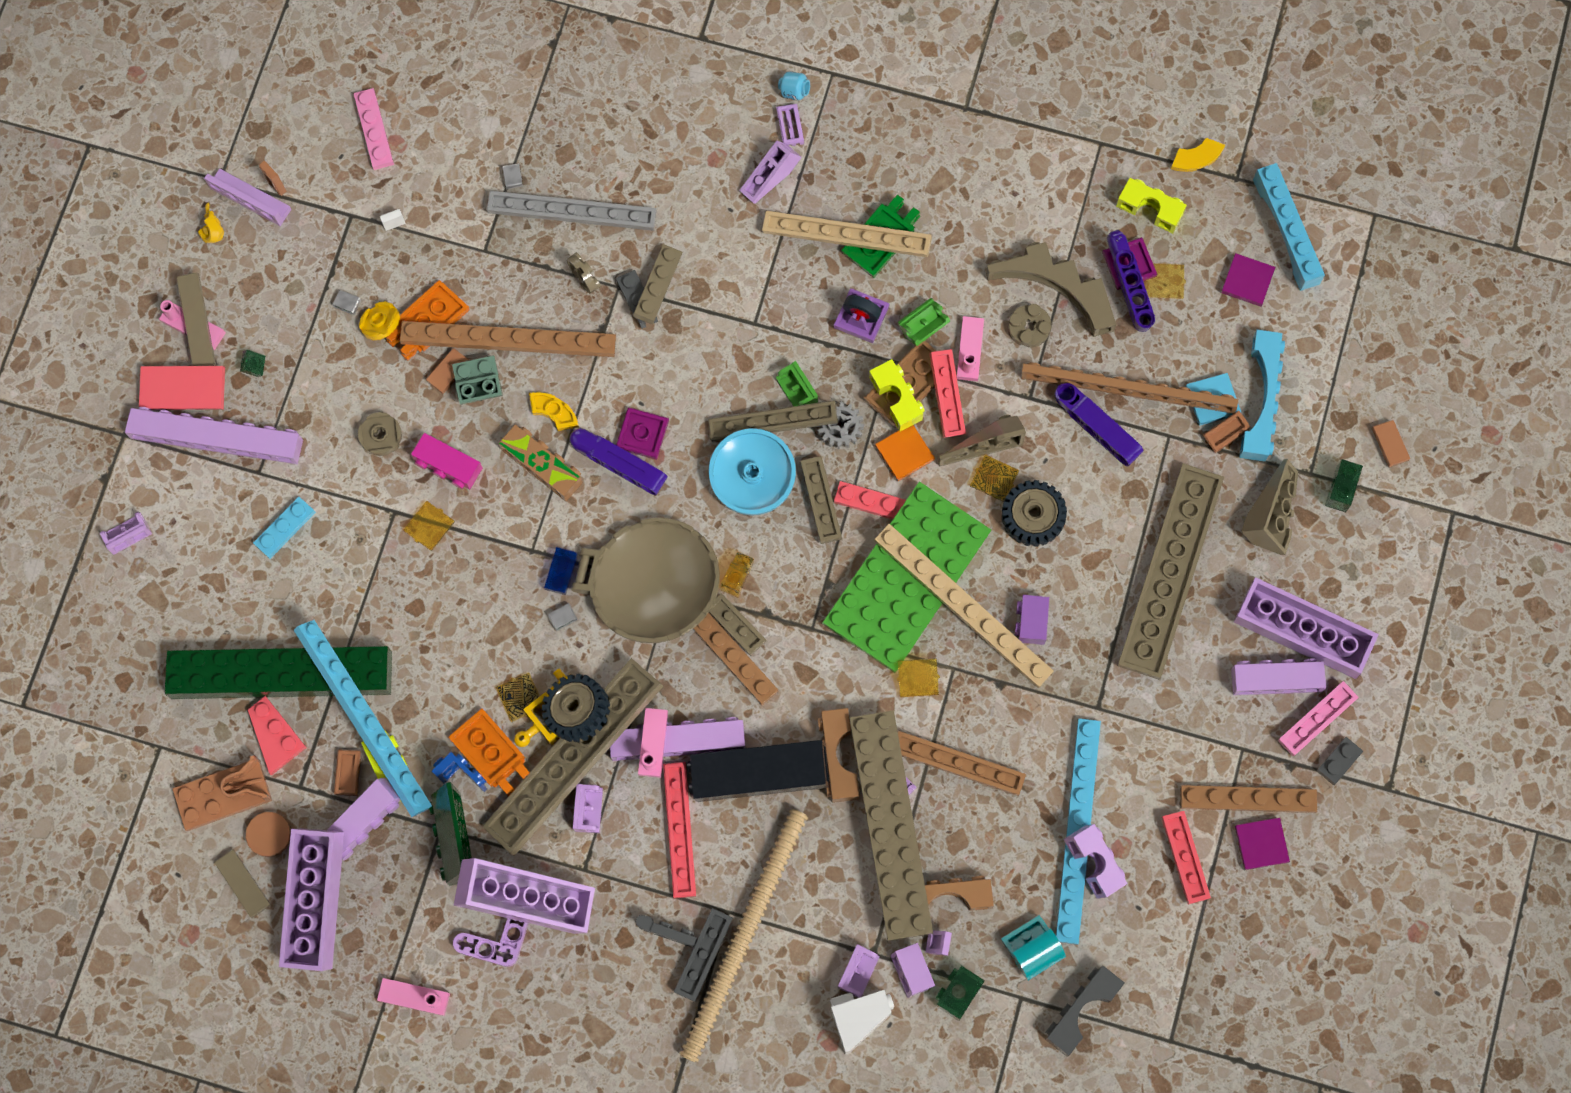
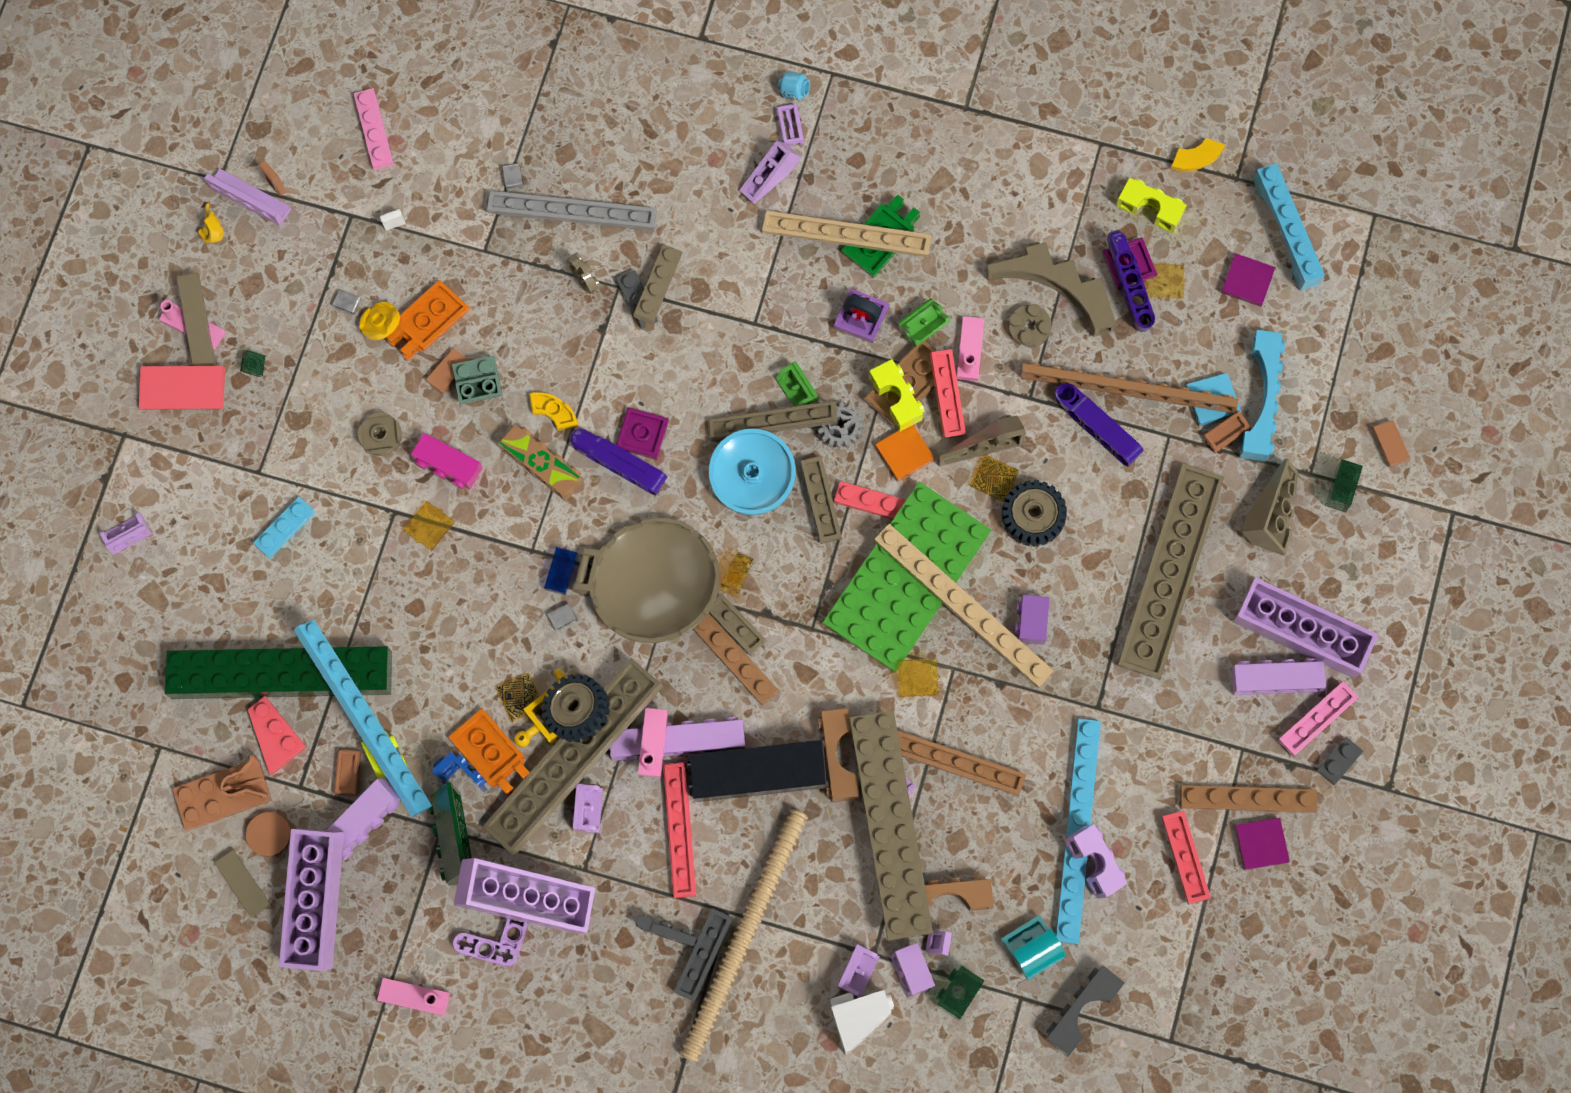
lavender brick [125,407,303,464] -> none
medium nougat plate [400,321,616,357] -> none

